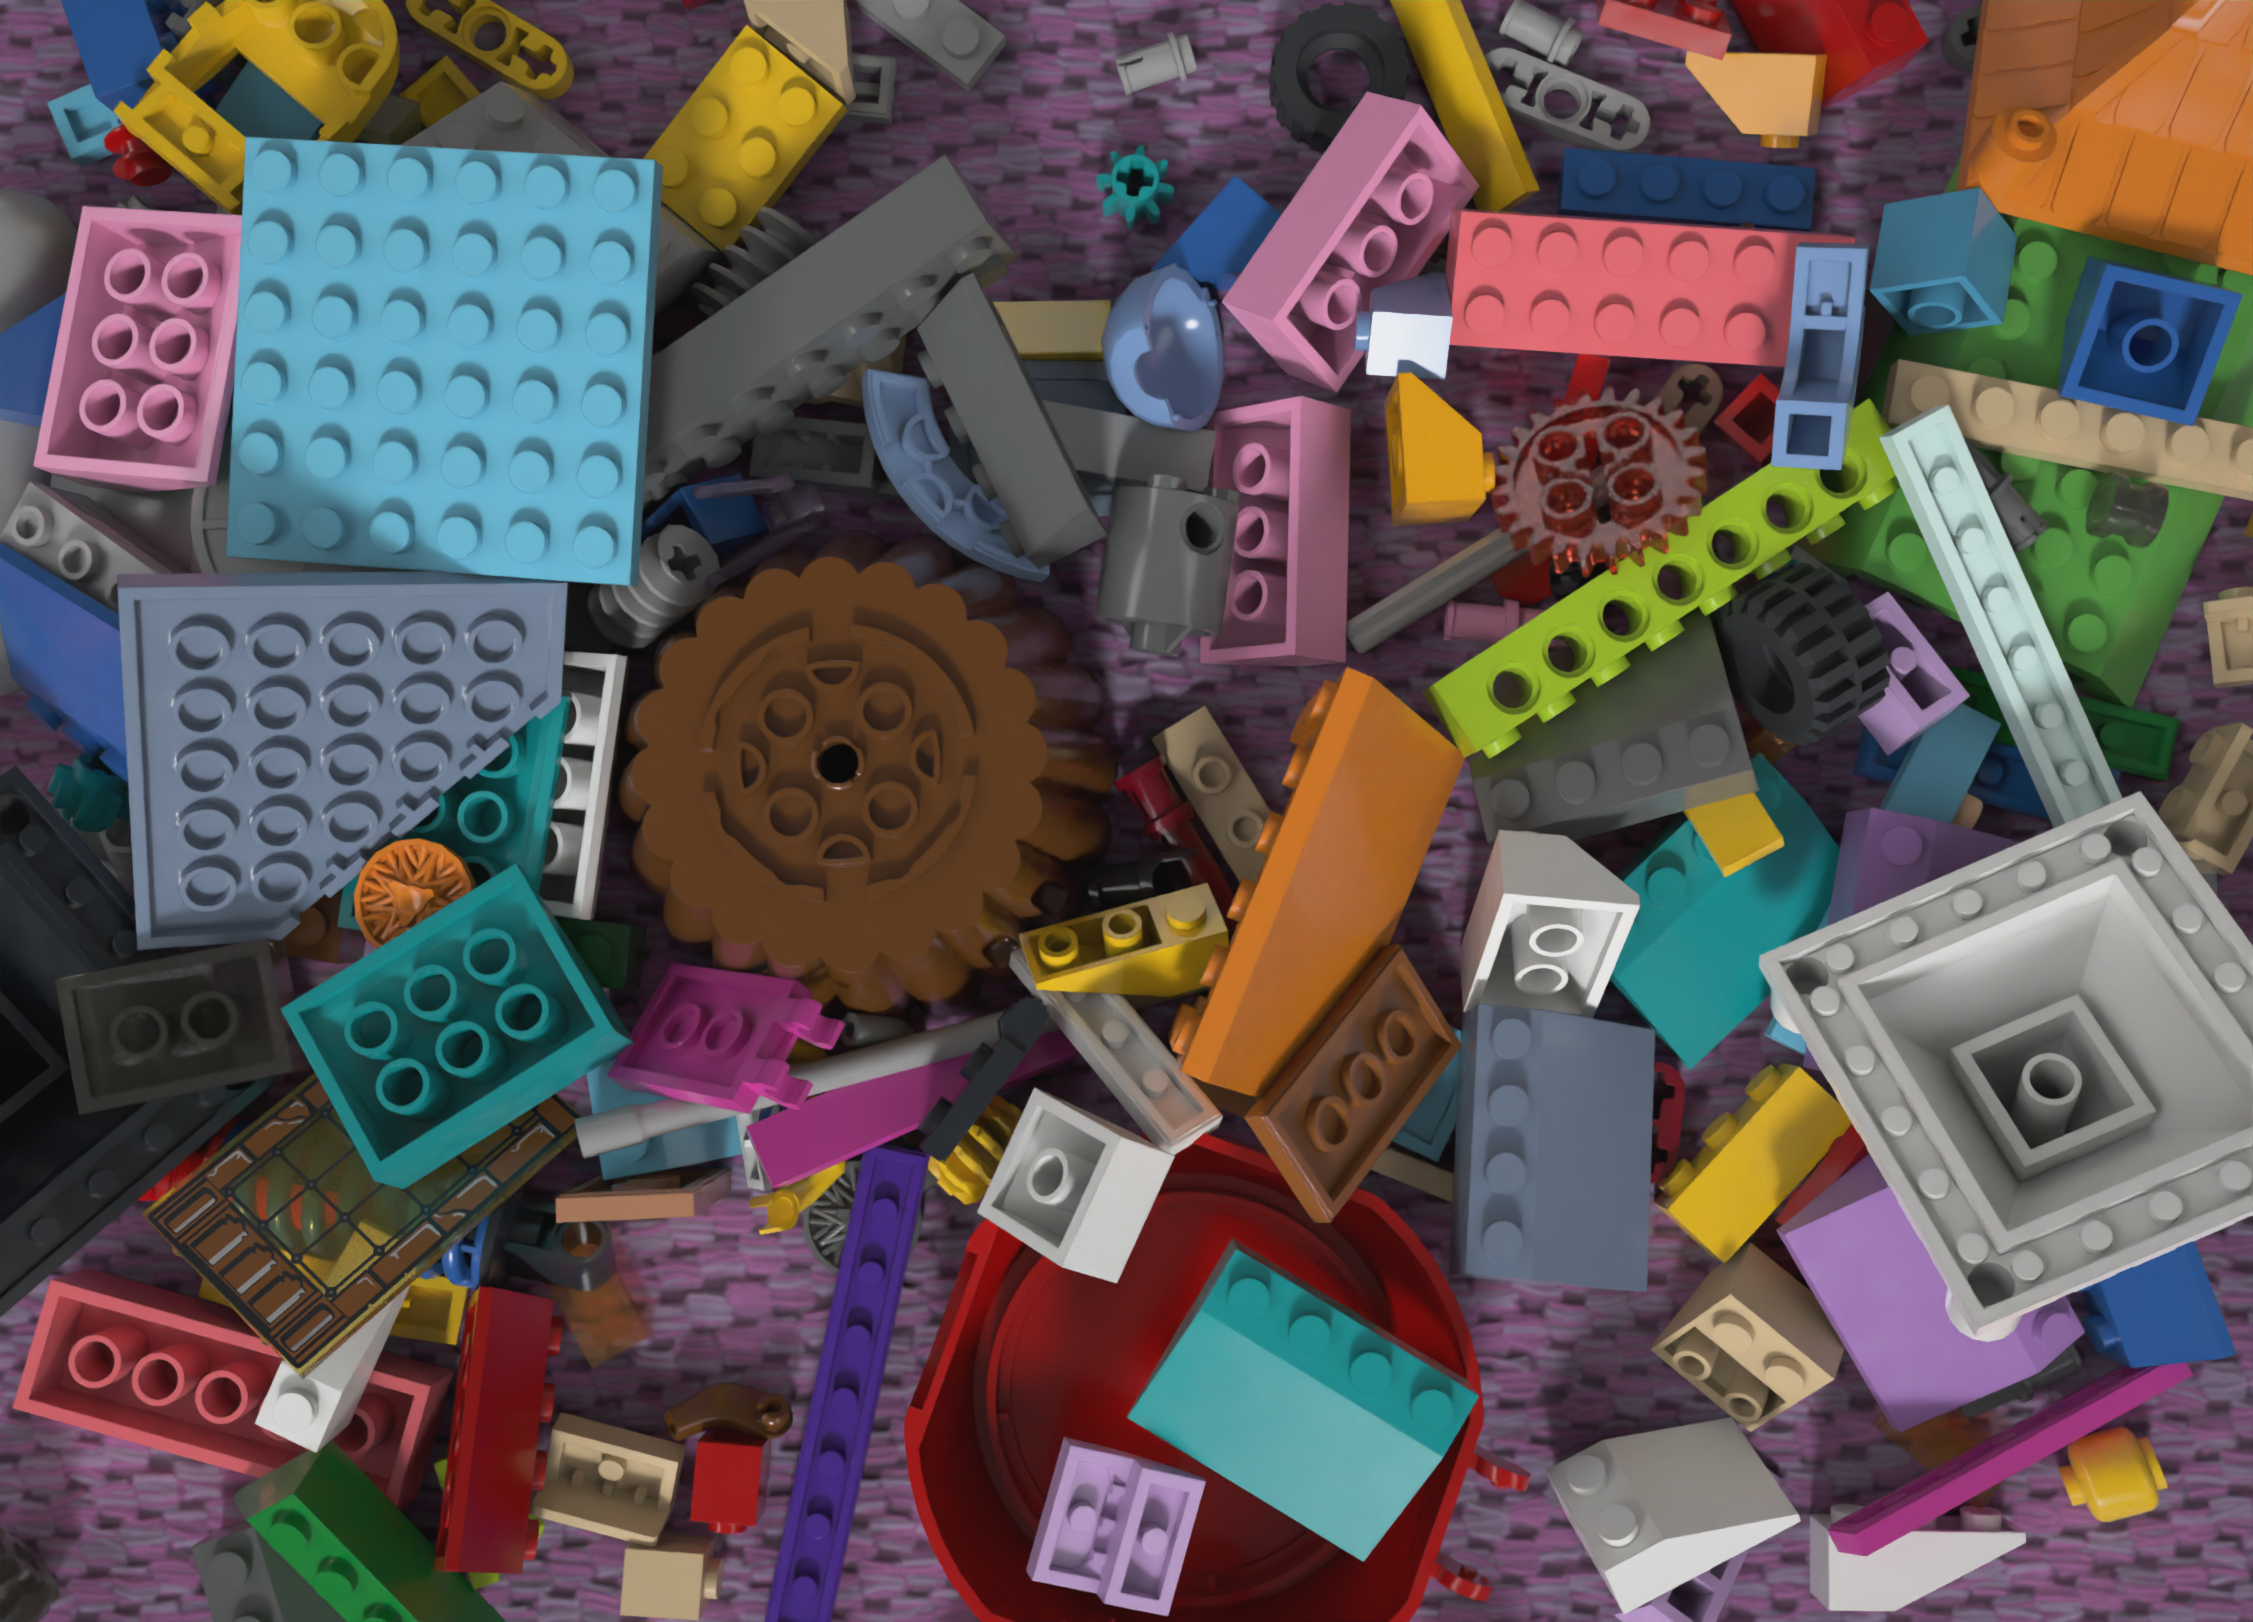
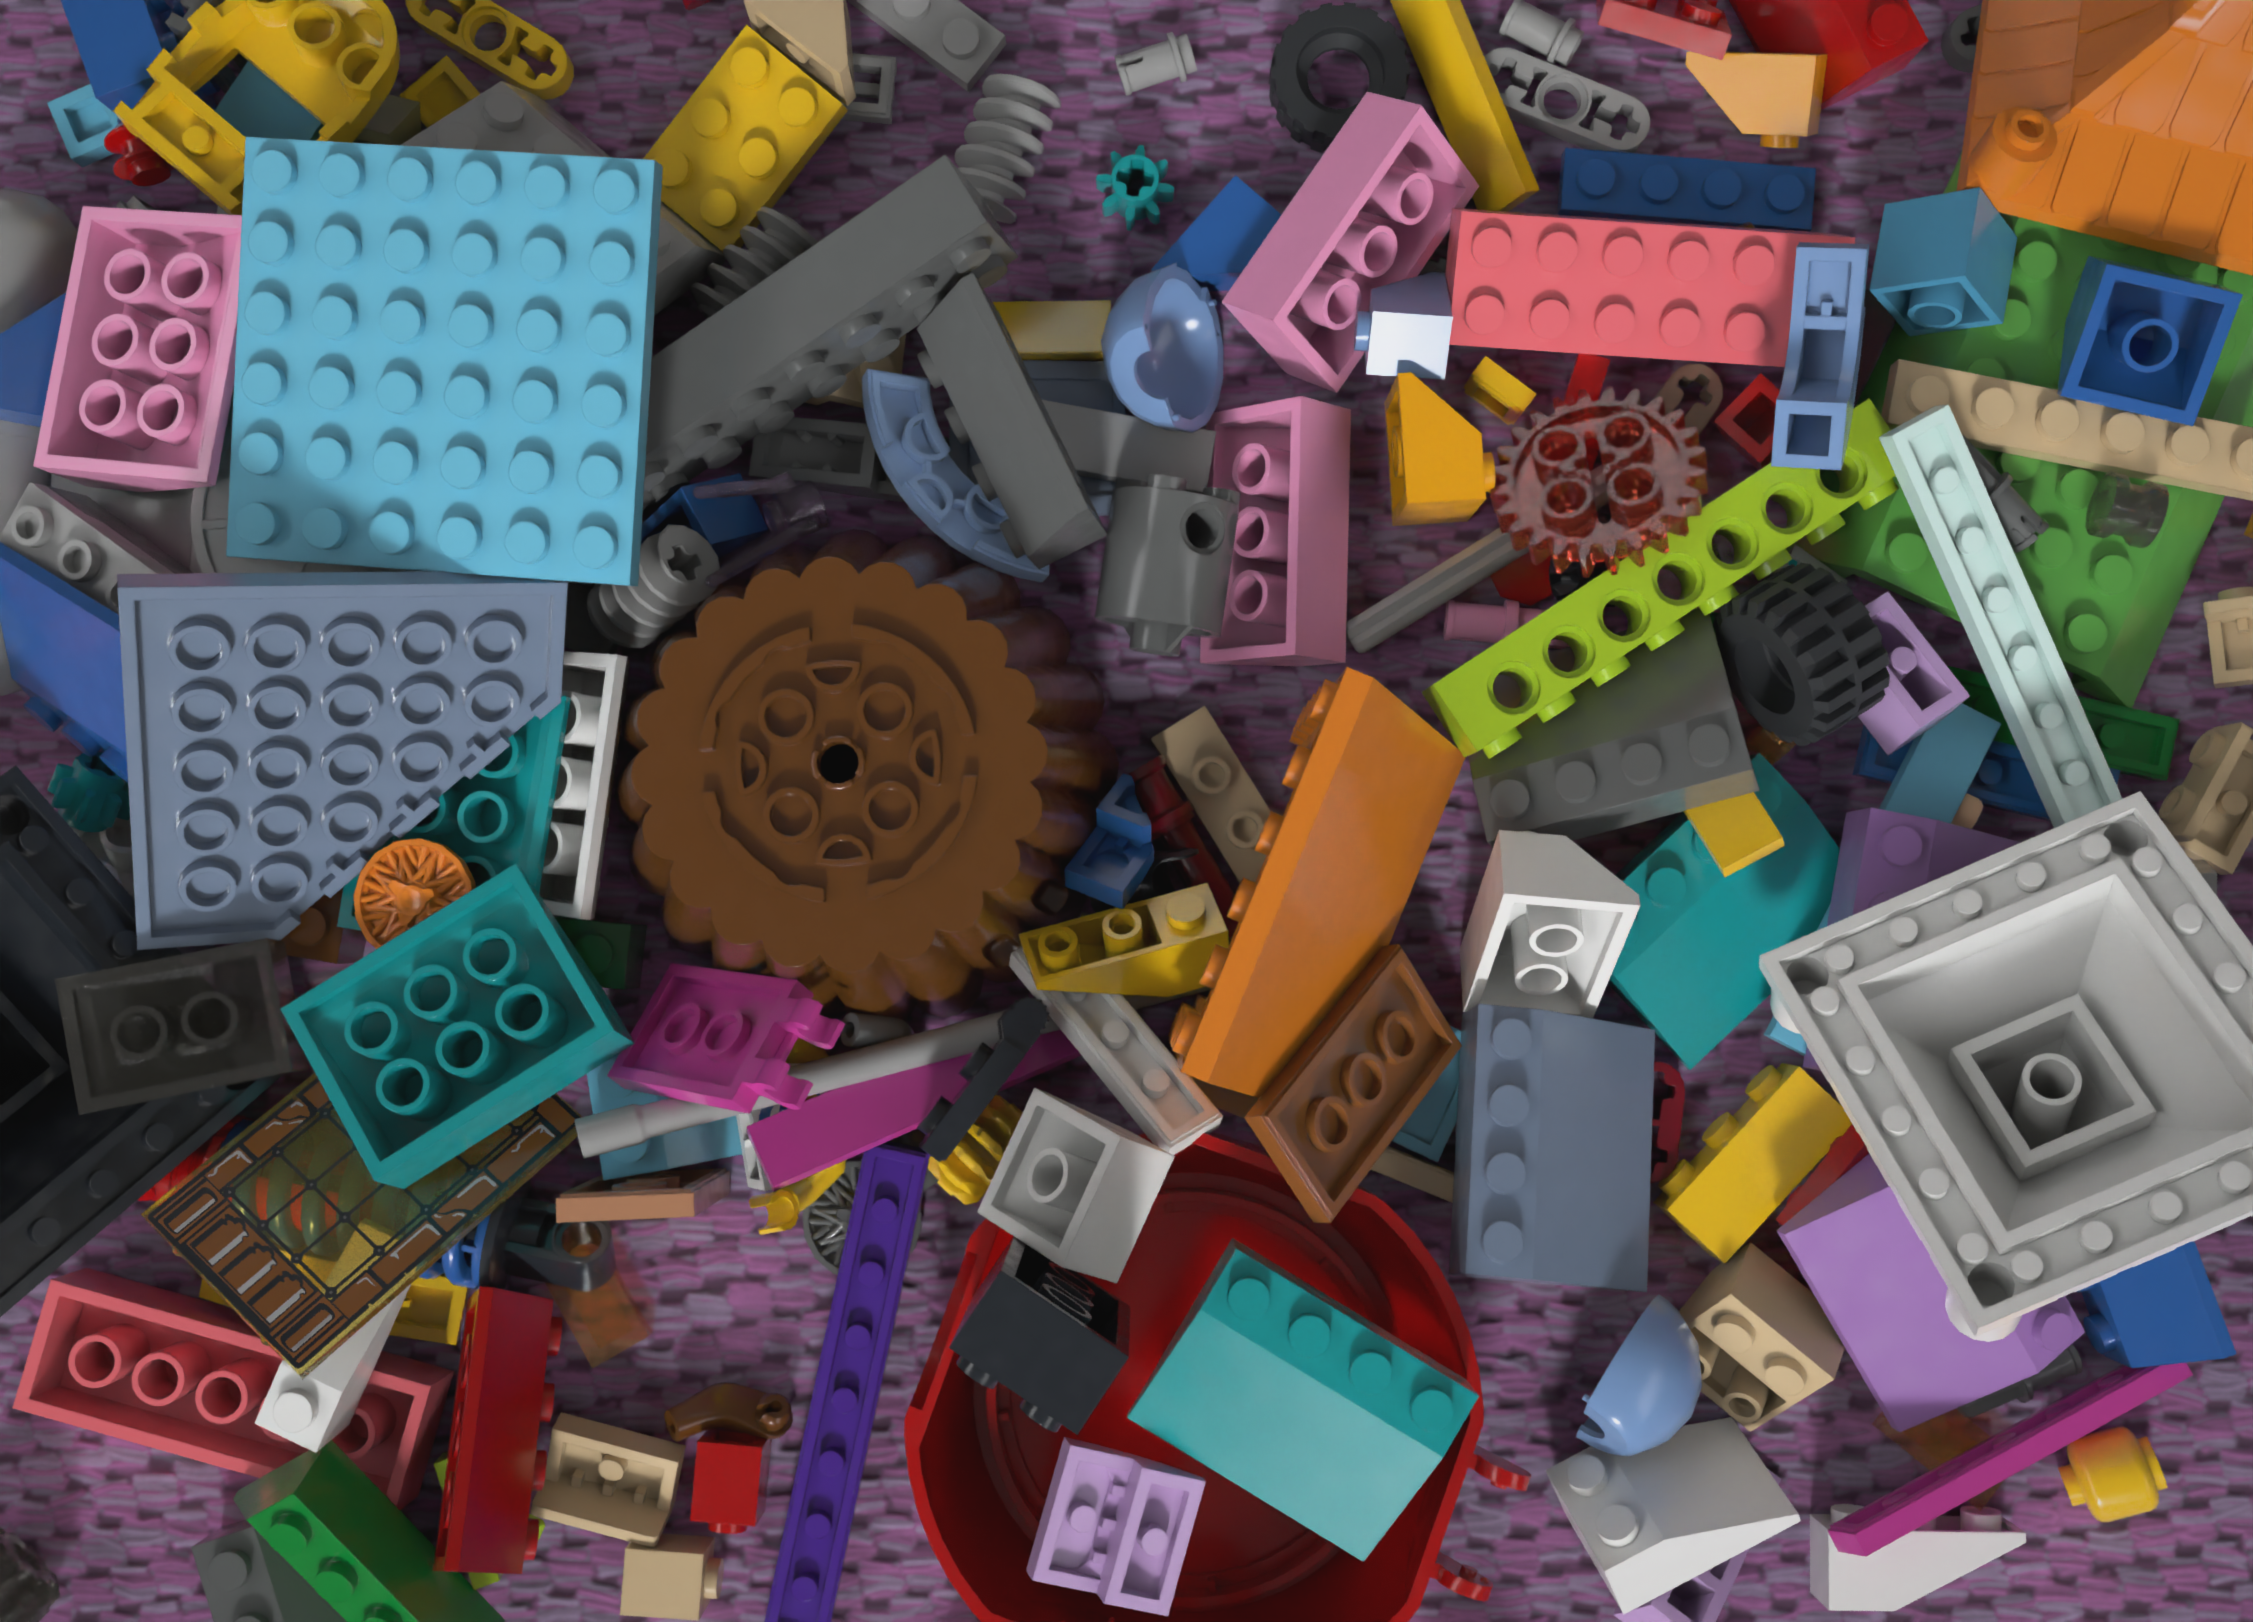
none -> black brick [949,1236,1130,1435]
none -> light grey piece [955,74,1061,224]
none -> blue slope [1065,773,1154,909]
none -> yellow tile [1463,356,1537,425]
none -> medium blue cylinder [1576,1295,1702,1456]

